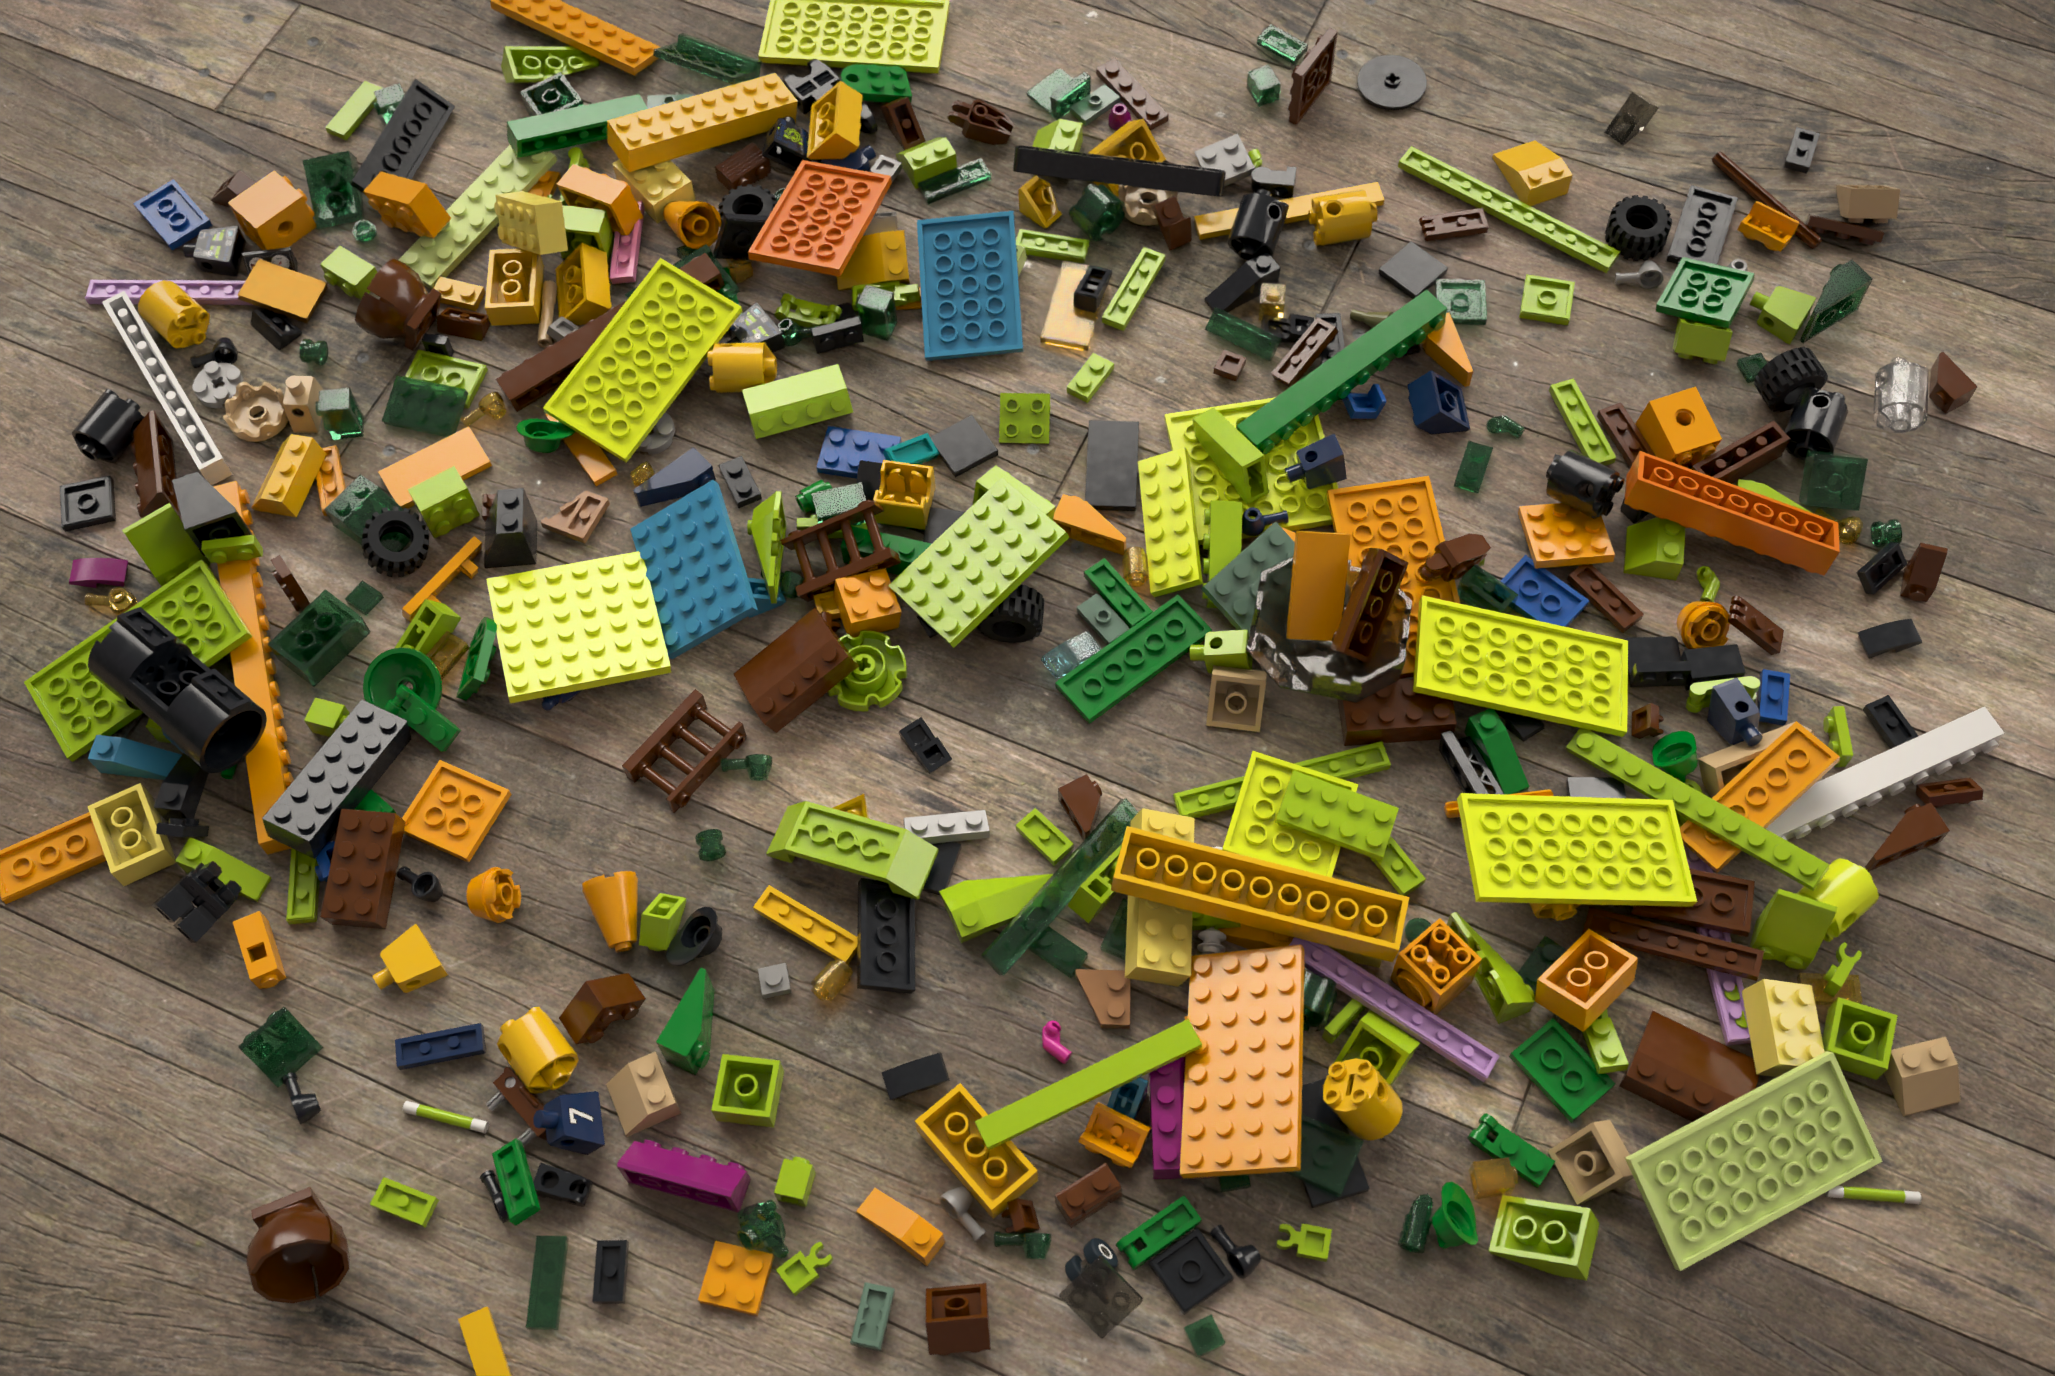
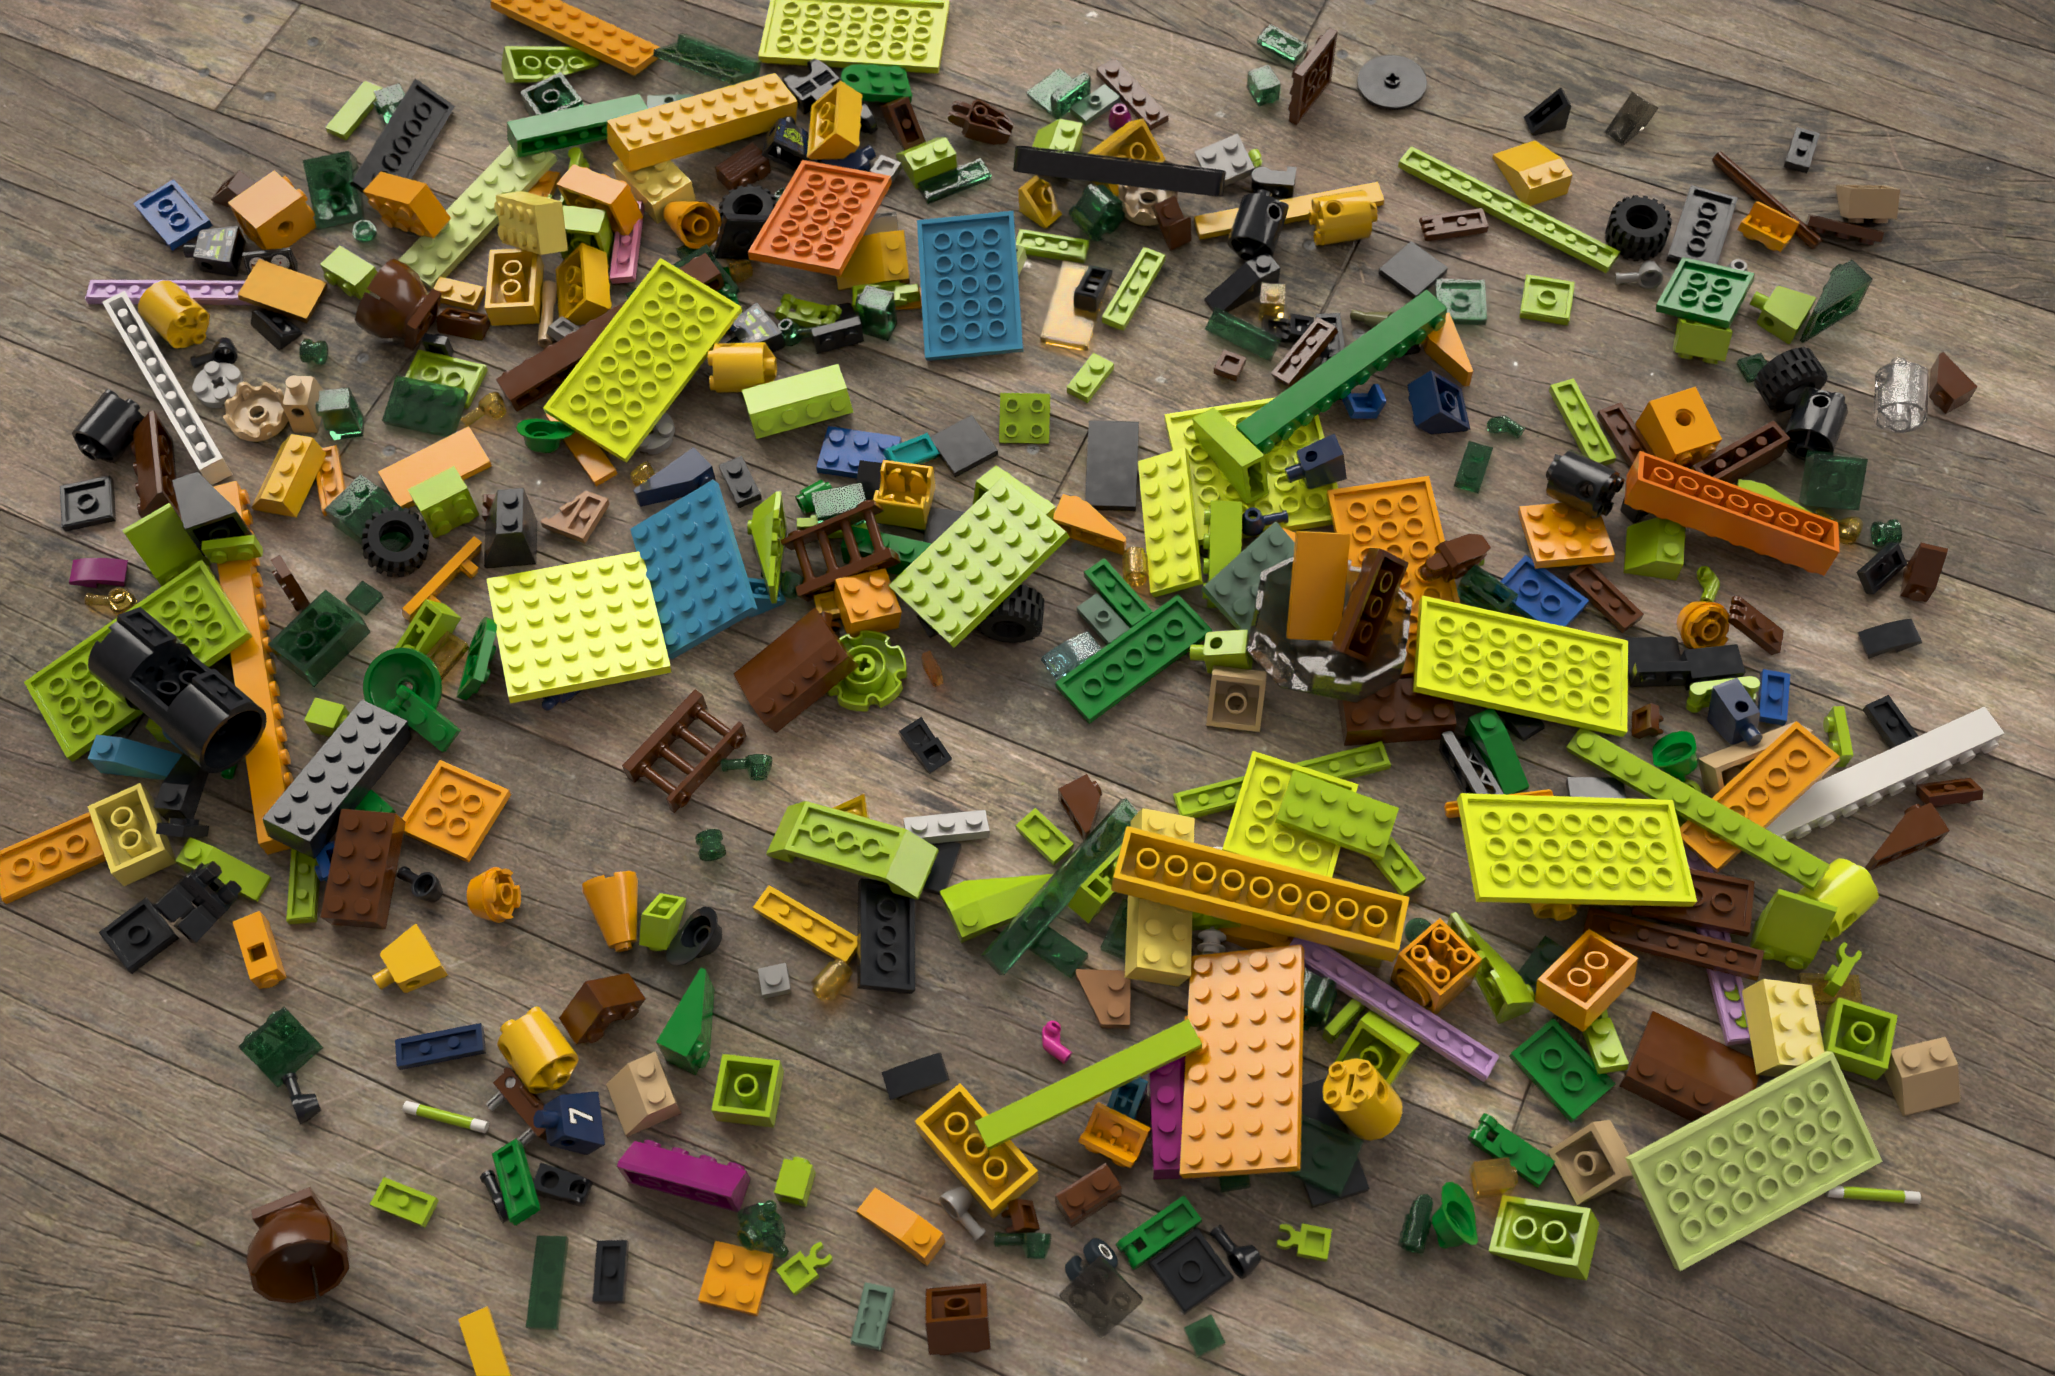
none -> black tile [99,897,179,974]
none -> clear orange tile [921,650,943,687]
none -> black slope [1524,87,1571,136]

